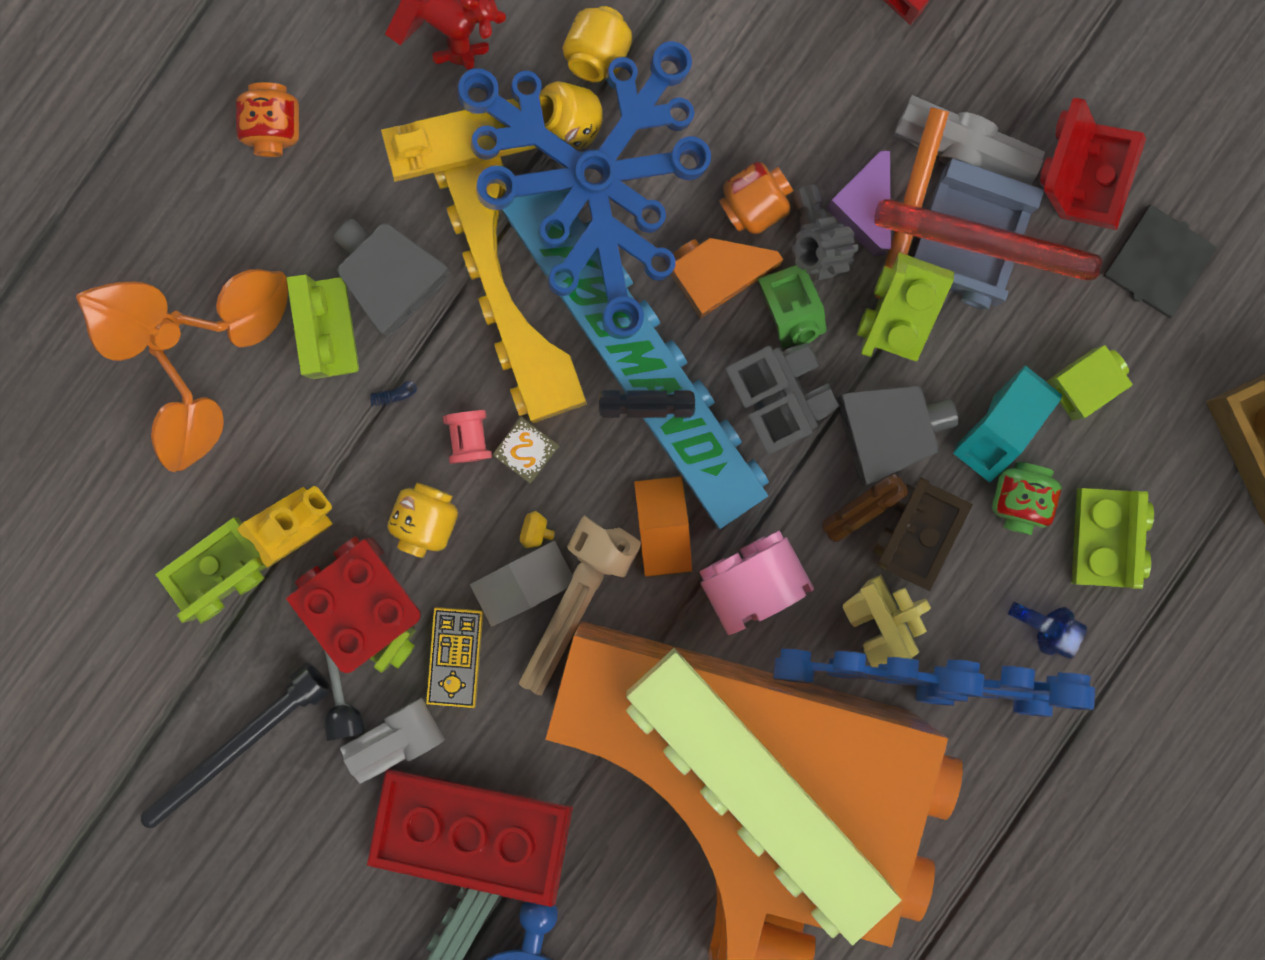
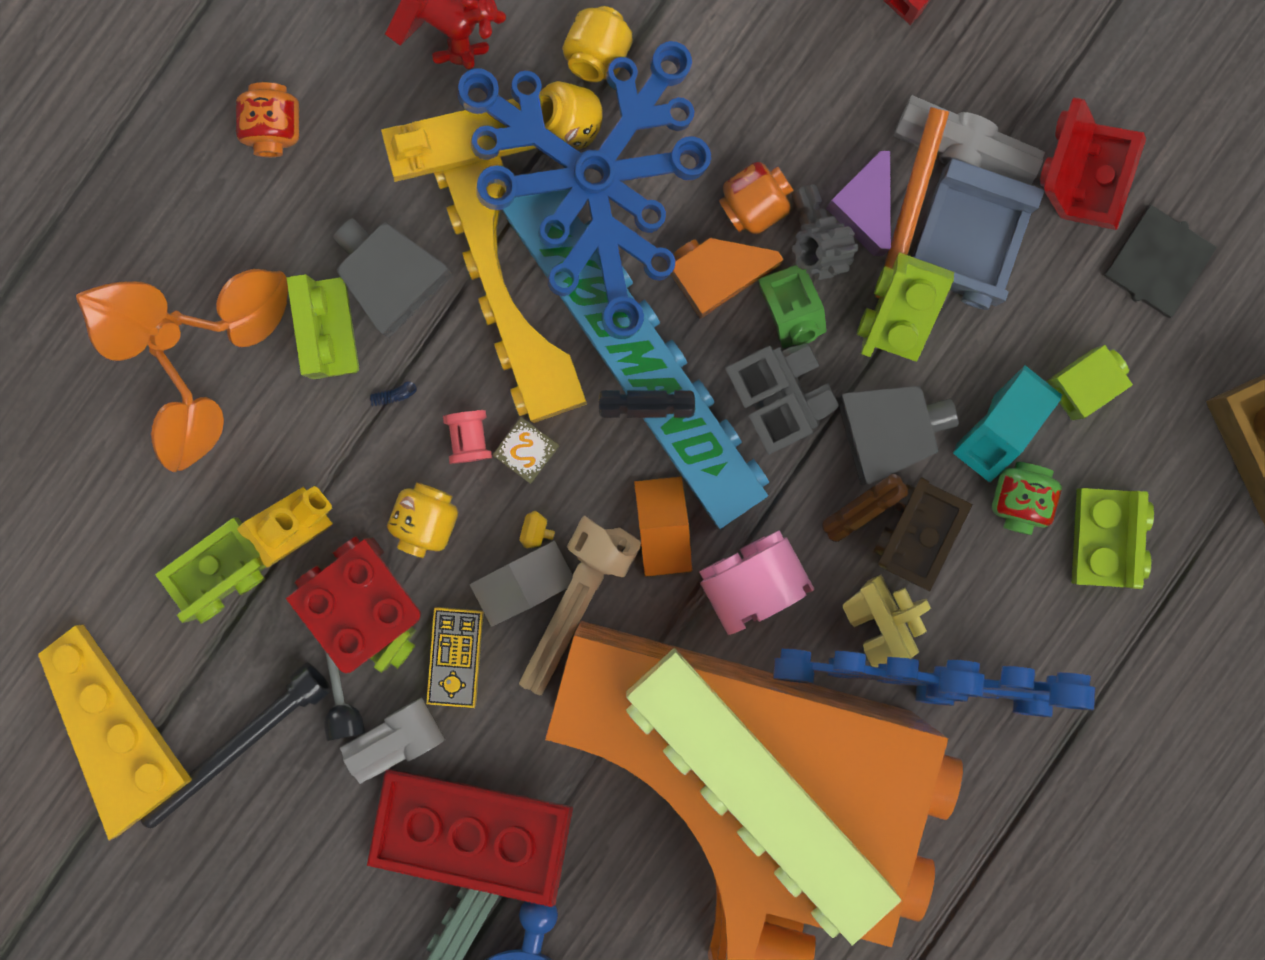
clear red axle [874,199,1102,281] -> none
clear blue piece [1008,602,1087,659] -> none
none -> yellow wing [38,625,192,840]

